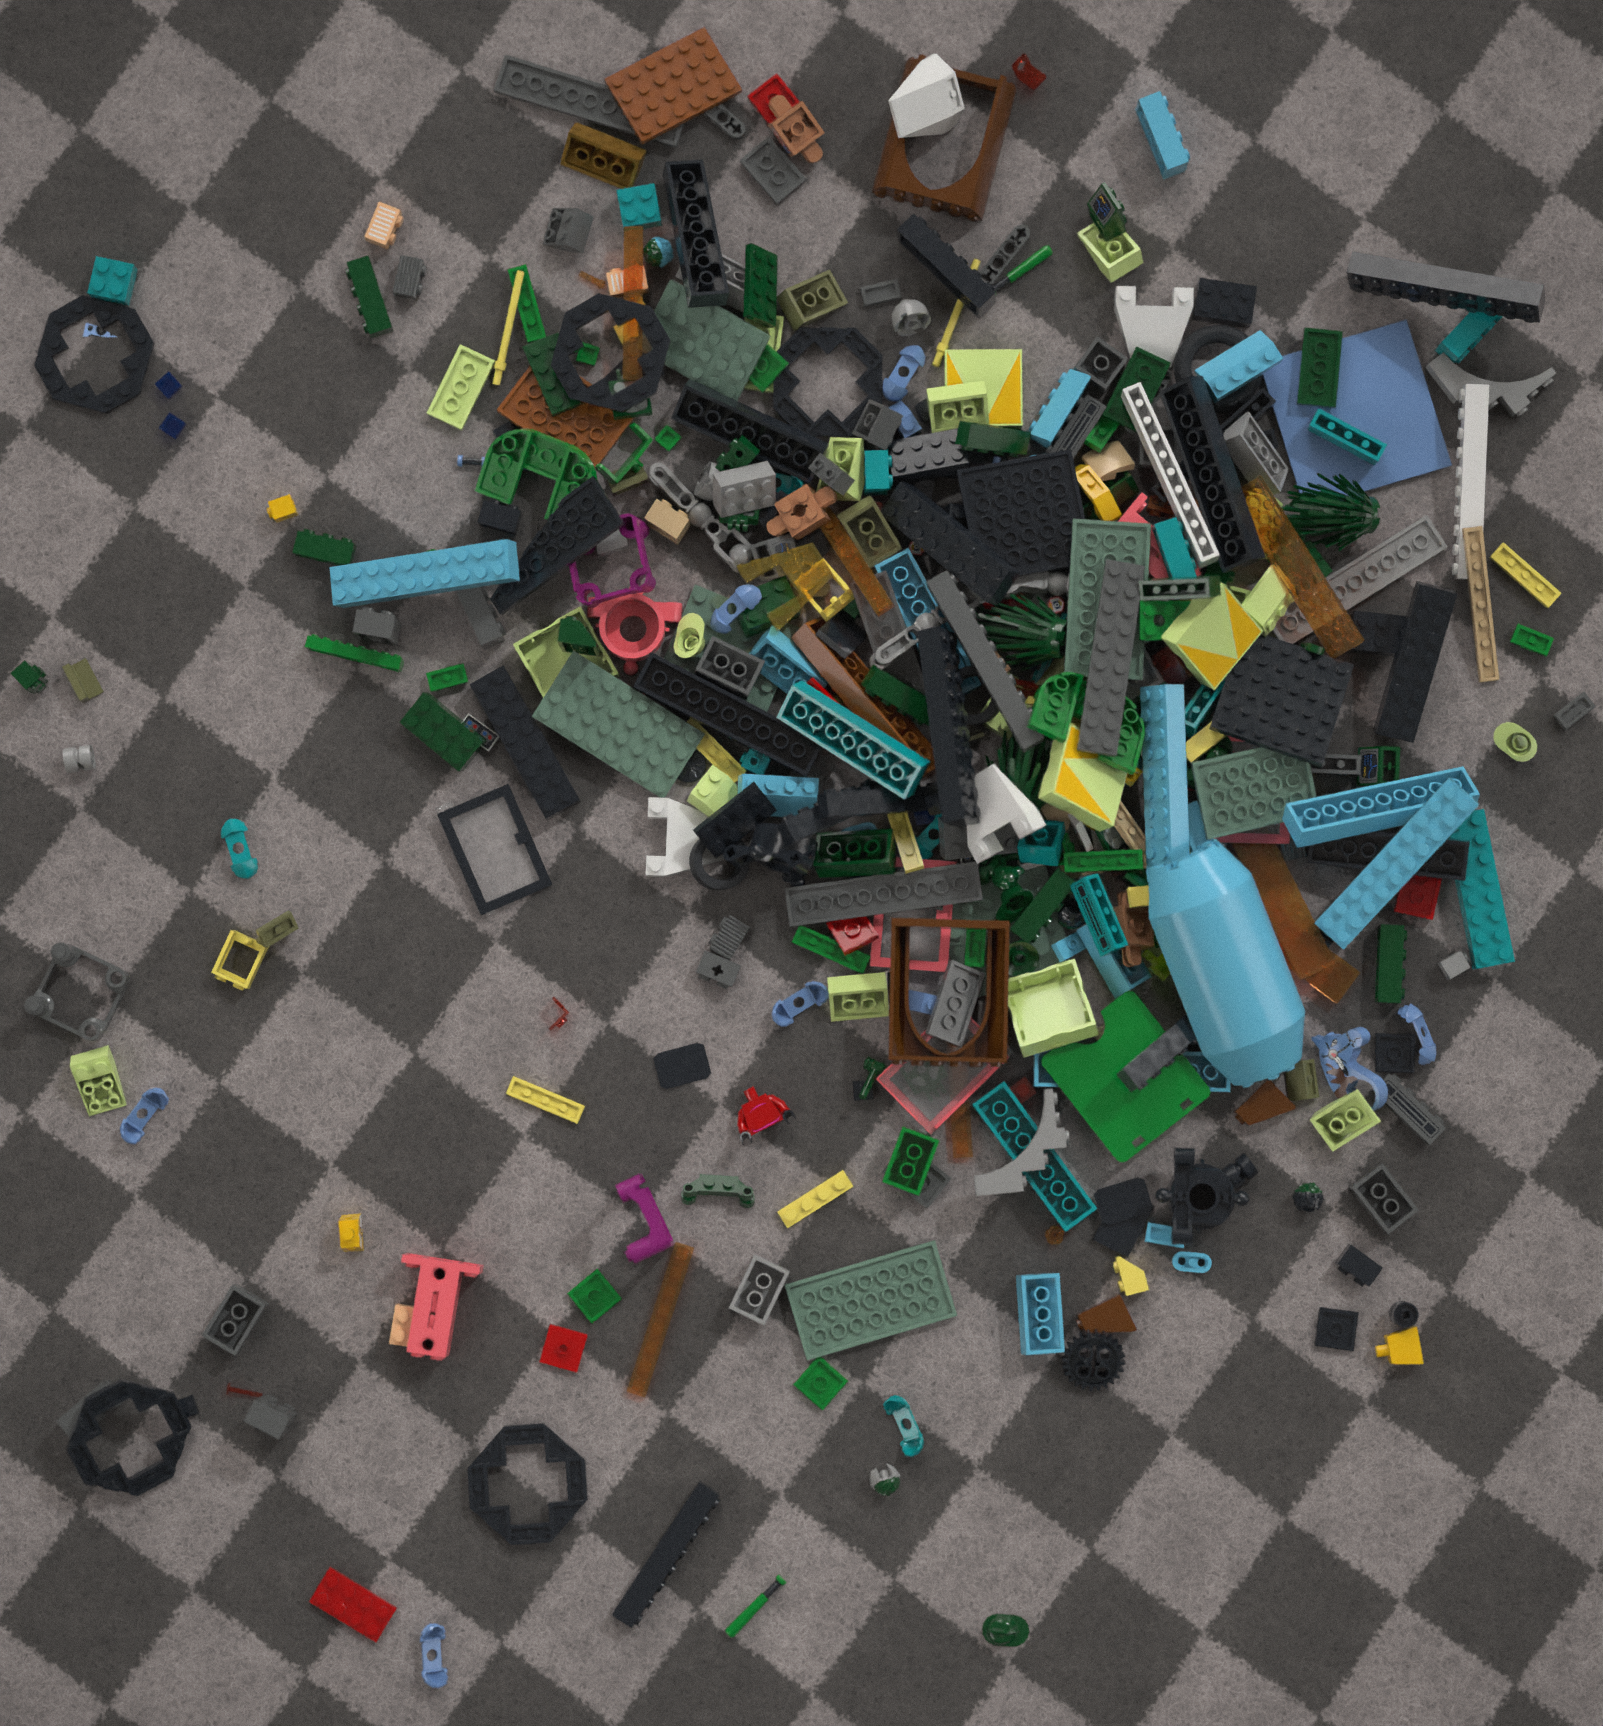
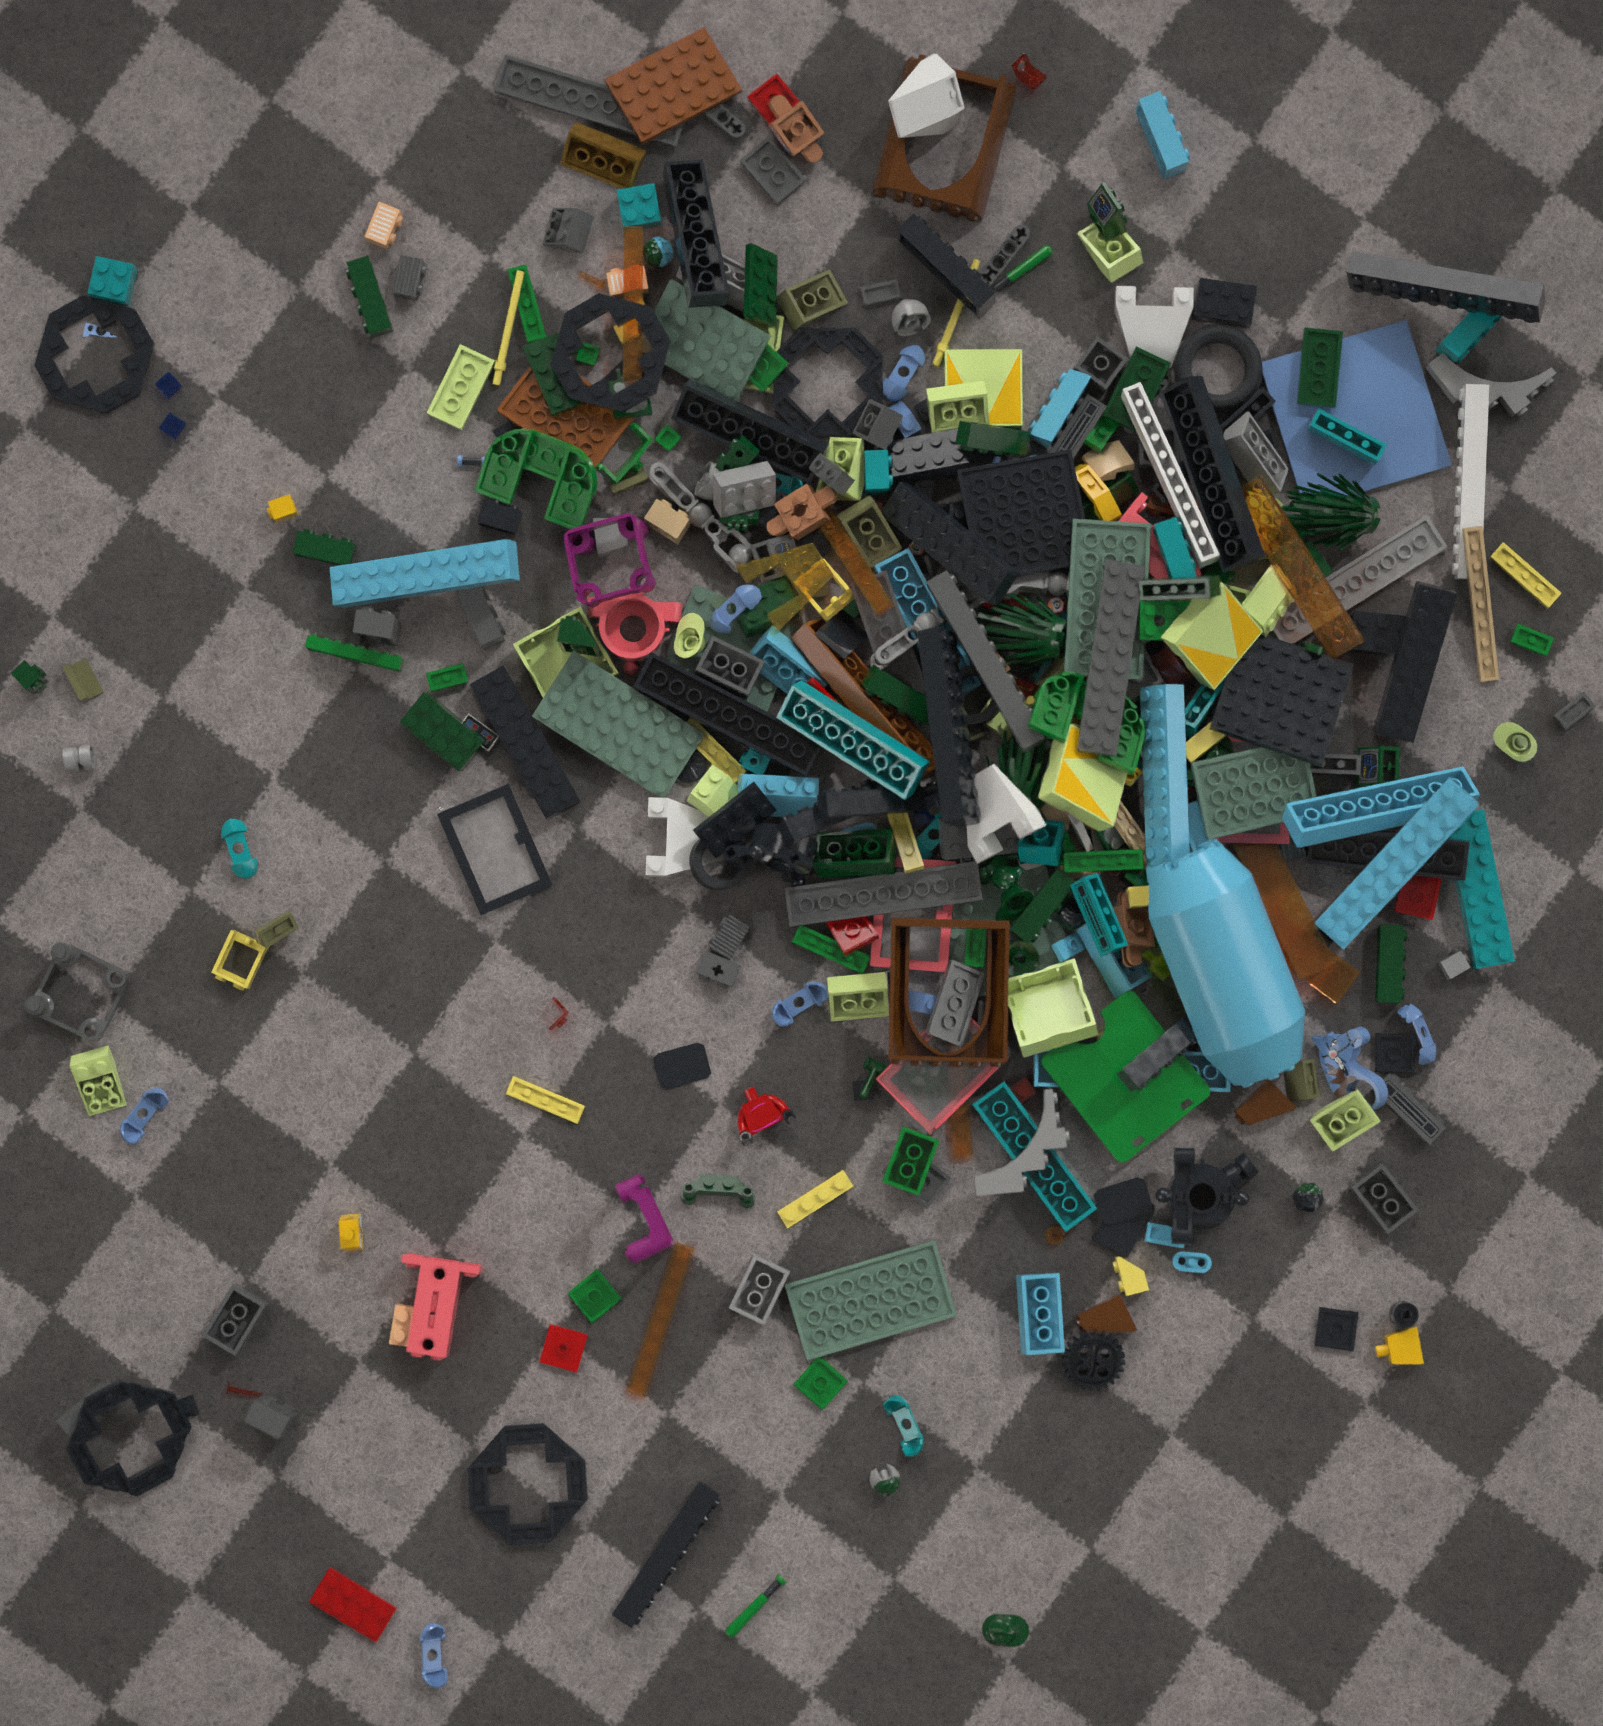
black wing [490,476,625,615] -> none
medium azure slope [1194,330,1283,403] -> none
black brick [1335,1244,1383,1287] -> none

